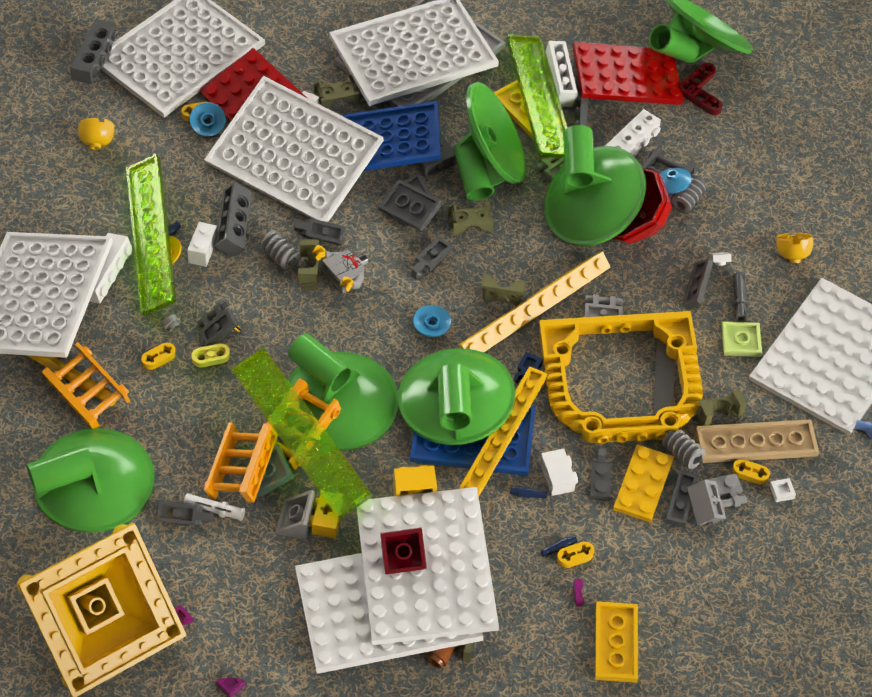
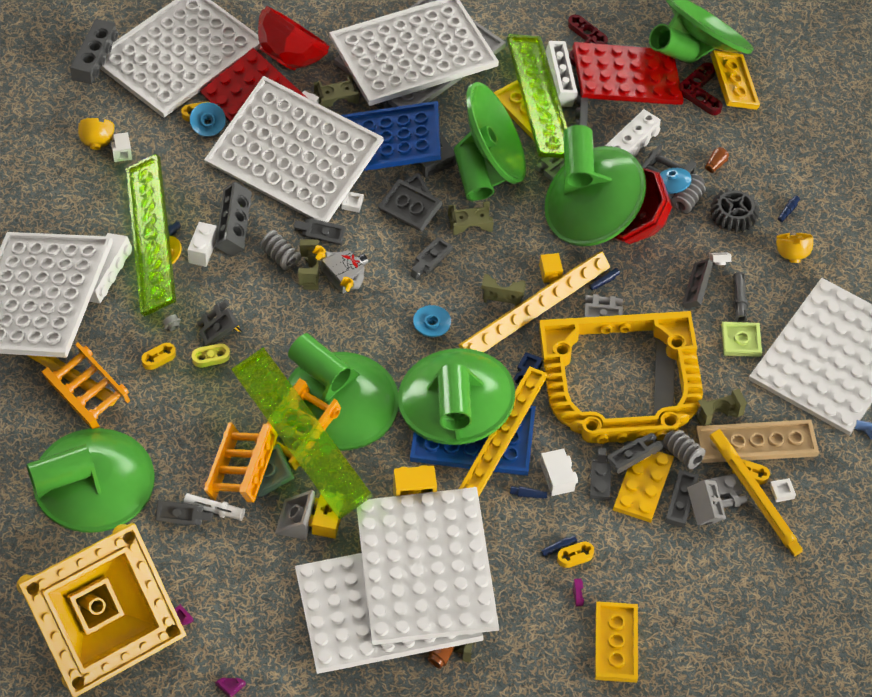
dark red slope [380,527,427,575] -> none
none -> white brick [111,132,132,162]
none -> red rock [258,6,330,71]
none -> white plate [342,192,364,213]
none -> yellow brick [539,253,563,283]
none -> dark red beam [568,14,608,66]
none -> dark blue animal [589,268,620,291]
none -> dark grey hinge [607,433,663,474]
none -> dark orange cone [705,147,729,173]
none -> yellow piece [709,429,803,557]
none -> yellow plate [710,50,760,110]
none -> dark grey gear [710,188,760,233]
none -> dark blue animal [778,195,800,222]

